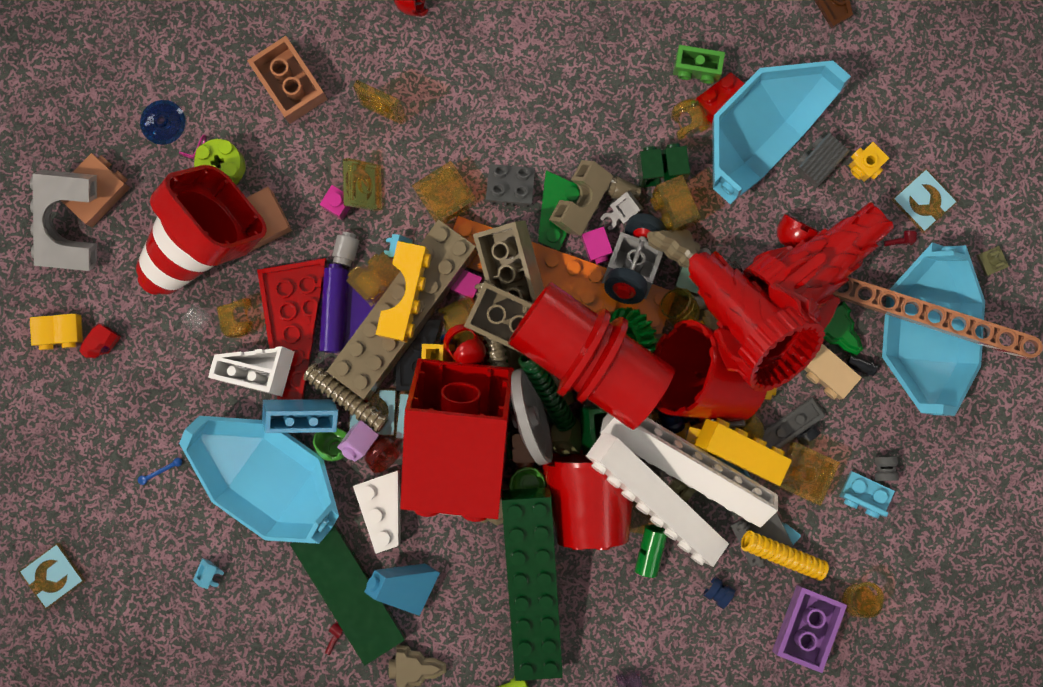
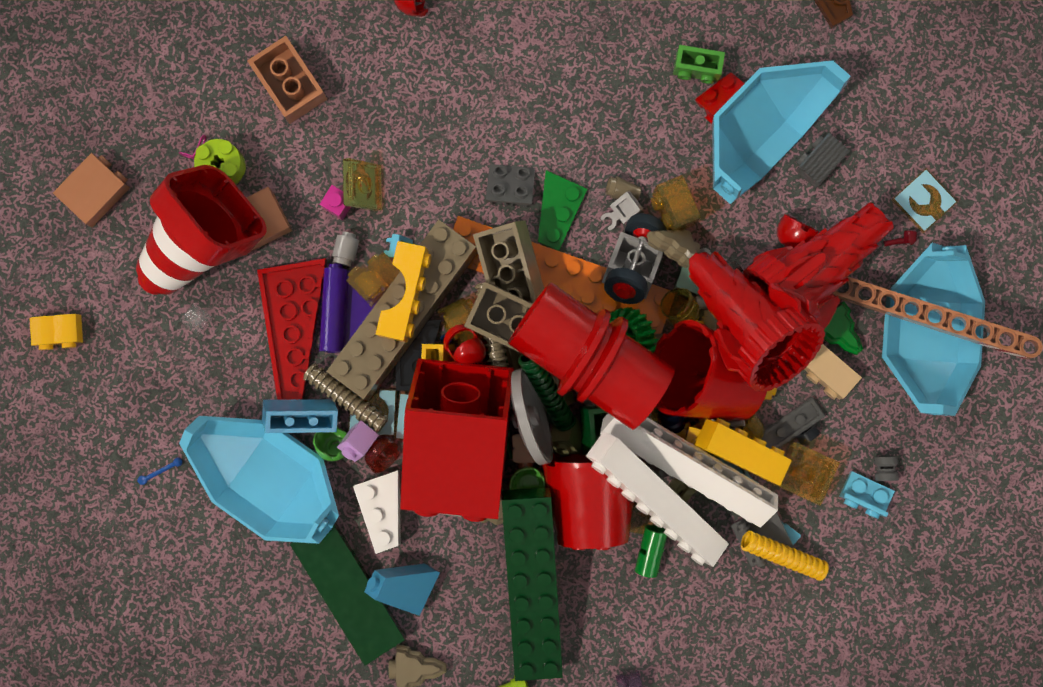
tile [19,543,86,609] -> none
light grey arch [30,170,97,271] -> none
red rock [79,323,121,359] -> none
clear blue dish [140,100,186,145] -> none
medium azure tile [193,558,224,589] -> none
white wedge [208,346,295,397] -> none
clear yellow helmet [216,298,254,338] -> none
dark red hand [325,621,343,655] -> none
clear yellow tile [353,80,406,124] -> none
clear yellow brick [412,161,477,224] -> none
dark pink brick [450,270,483,301] -> none
dark tan arch [549,160,614,236] -> none
dark pink brick [581,226,613,265] -> none
dark green piece [636,143,690,188] -> none
clear yellow helmet [671,99,710,140] -> none
dark blue wheel [703,576,736,609] -> none
medium lavender brick [772,585,847,673] -> none
clear yellow helmet [842,582,884,618] -> none
black pin [847,353,878,377] -> none
yellow brick [848,142,889,182] -> none
olive tile [976,246,1009,276] -> none

